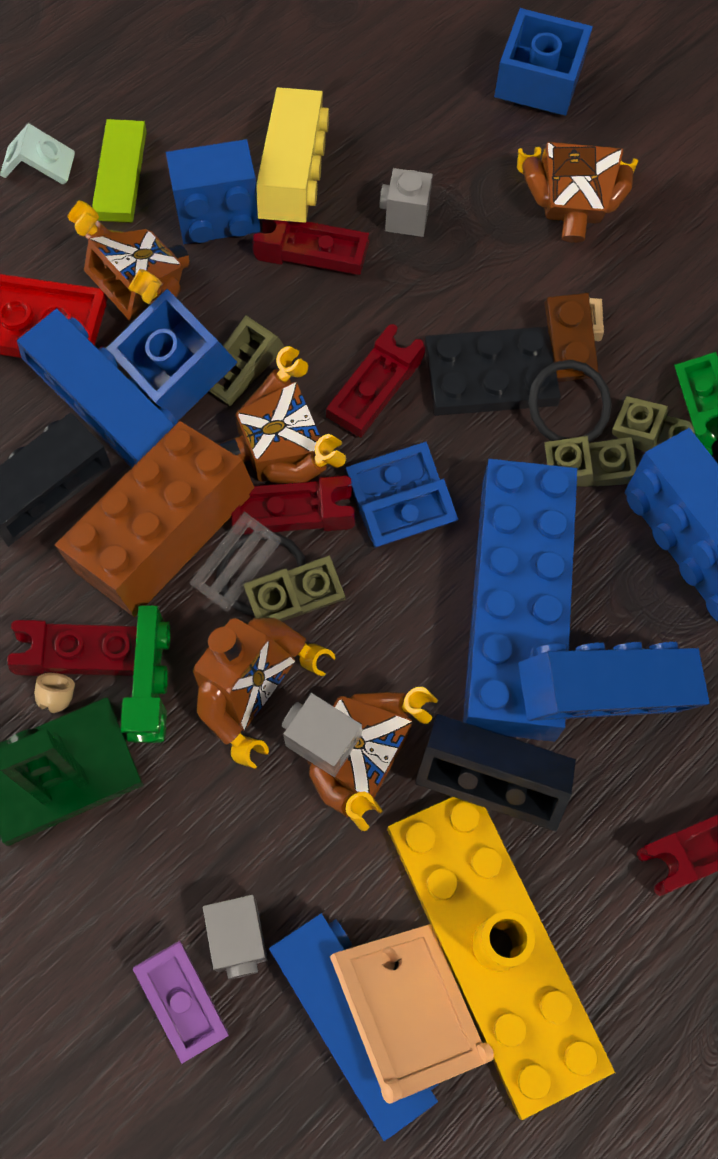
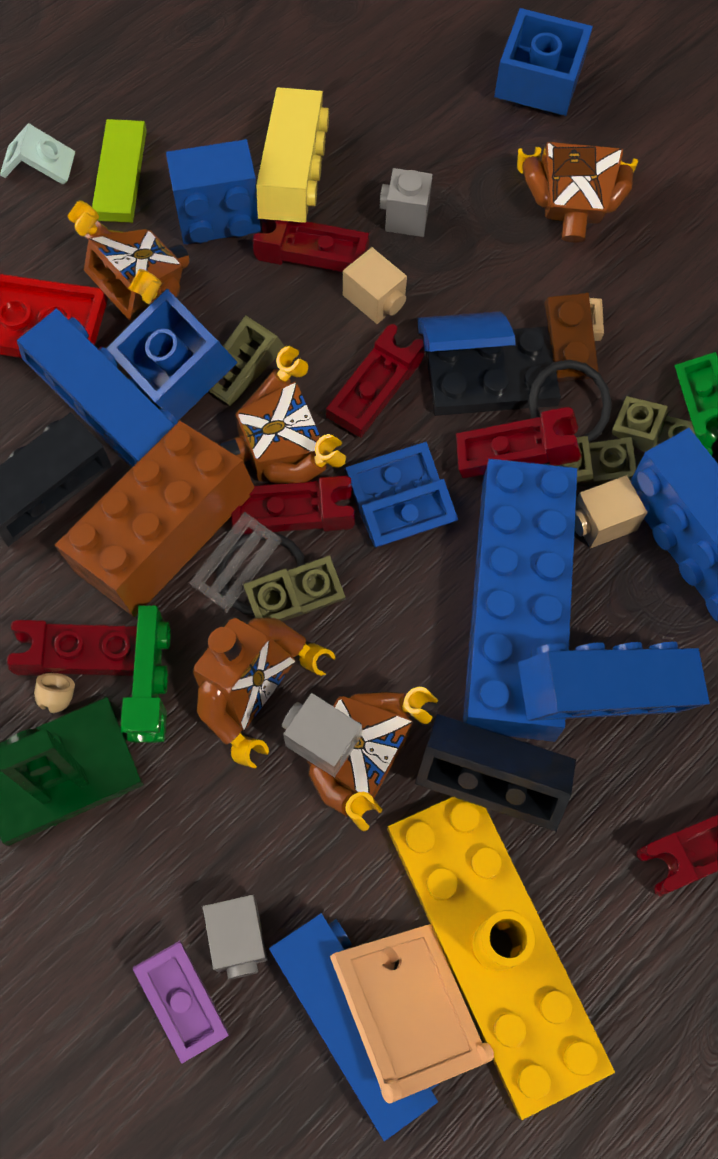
none -> tan brick [343,247,407,324]
none -> blue slope [417,312,515,352]
none -> dark red plate [456,407,582,478]
none -> tan brick [575,475,647,548]

